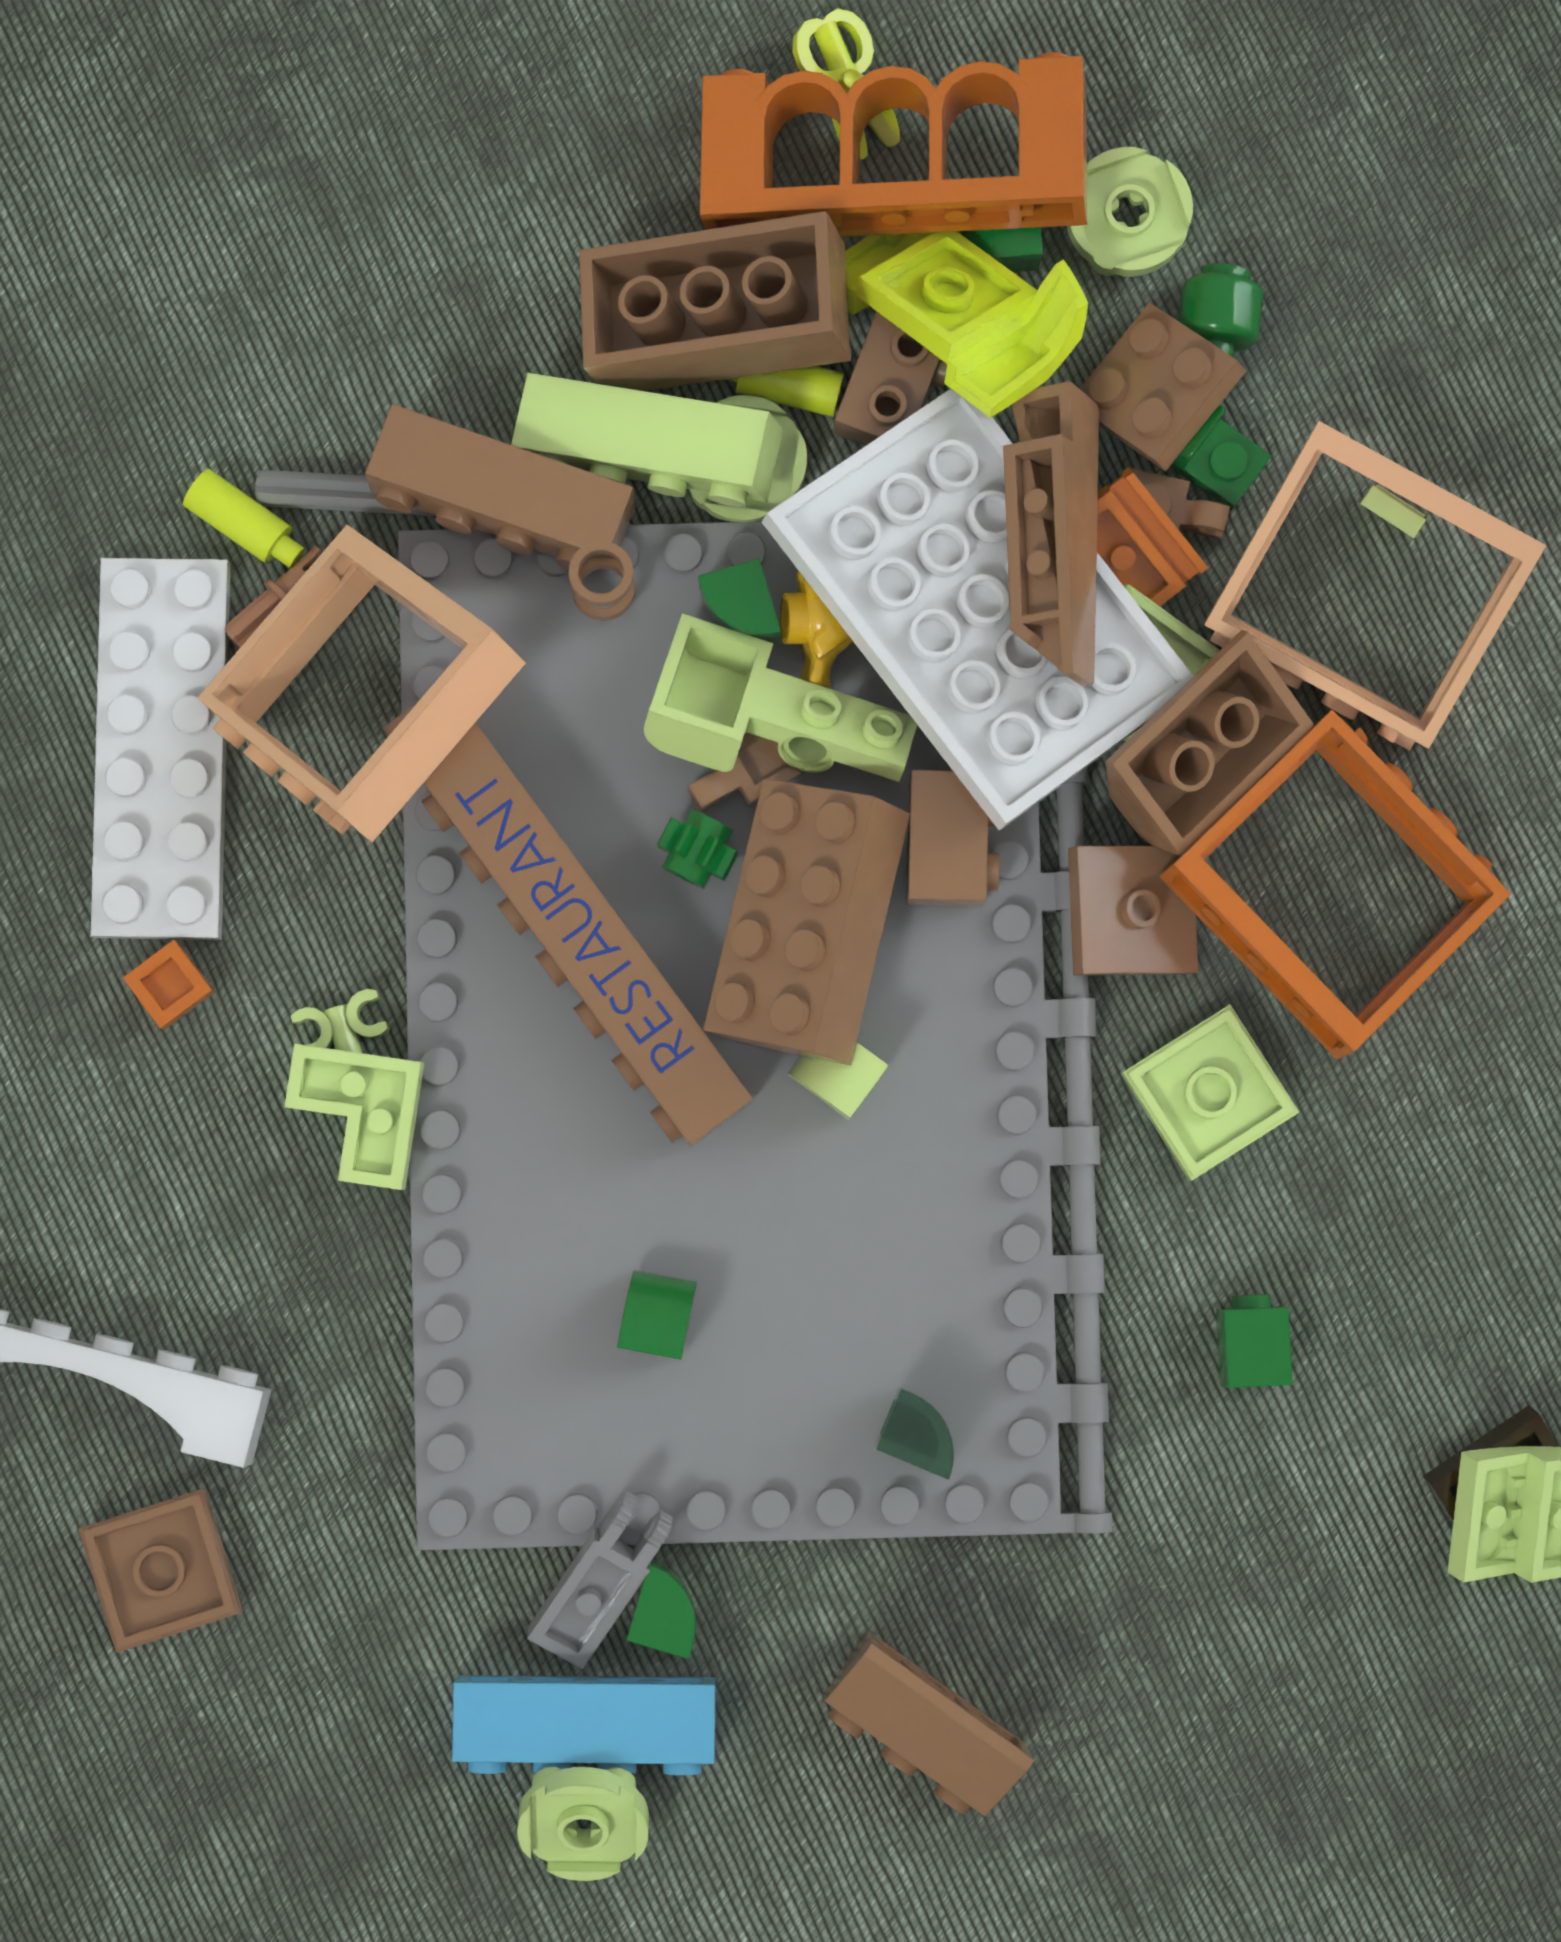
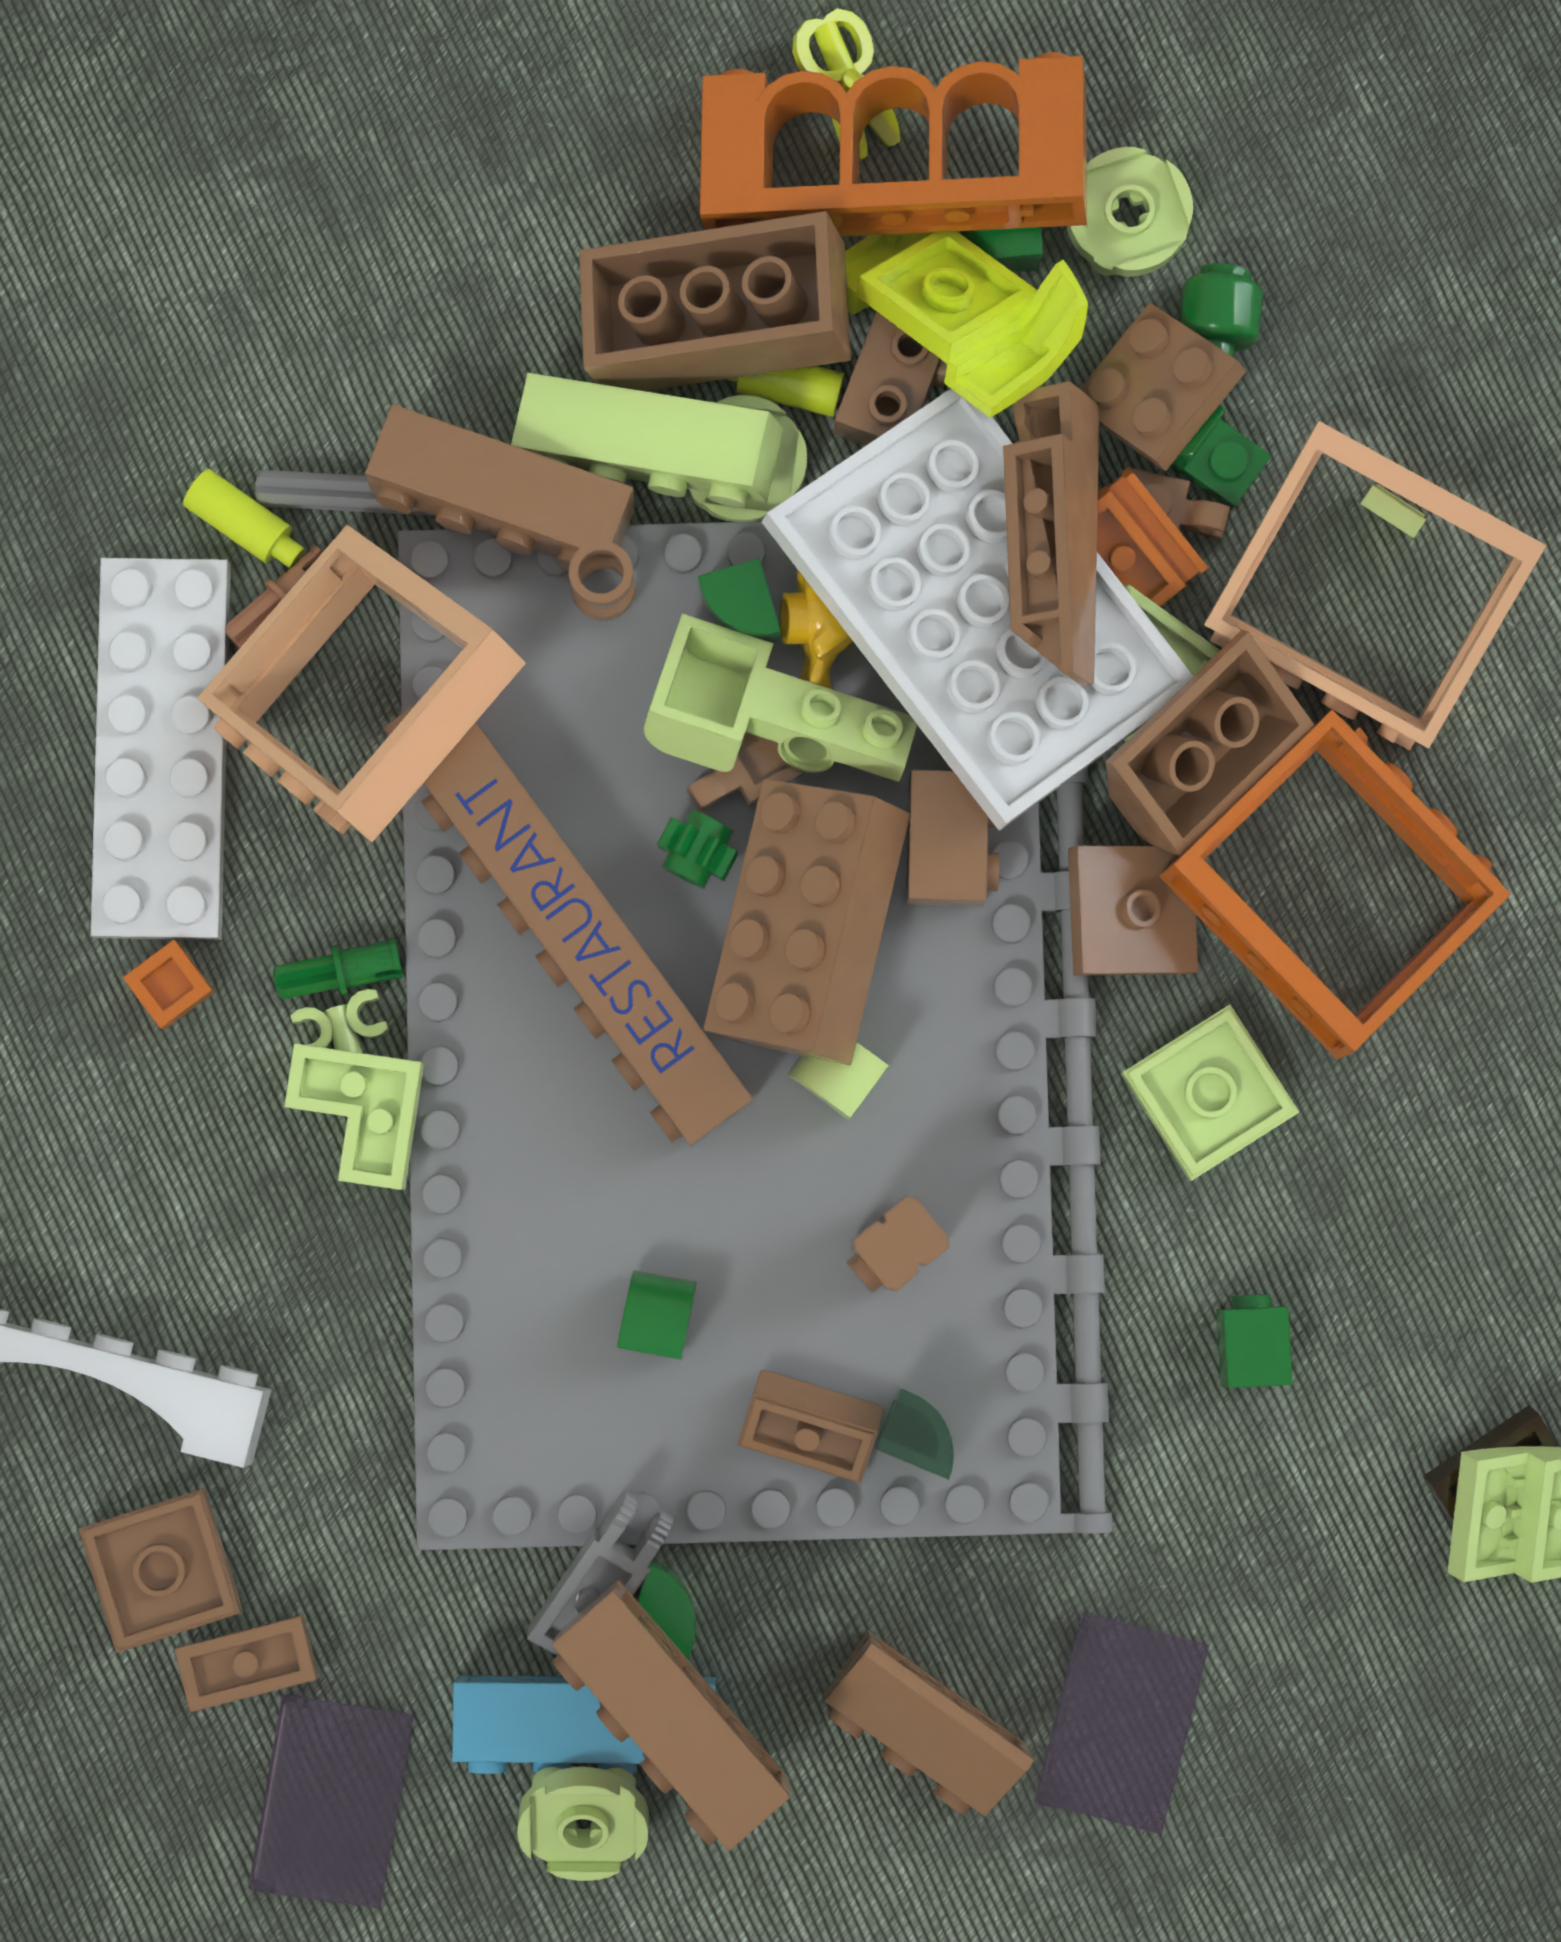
none -> medium nougat plate [174,1614,319,1712]
none -> clear purple piece [248,1693,414,1908]
none -> green axle [273,938,403,999]
none -> medium nougat brick [551,1579,790,1851]
none -> medium nougat slope [737,1370,883,1483]
none -> medium nougat brick [846,1196,950,1293]
none -> clear purple piece [1034,1612,1209,1834]

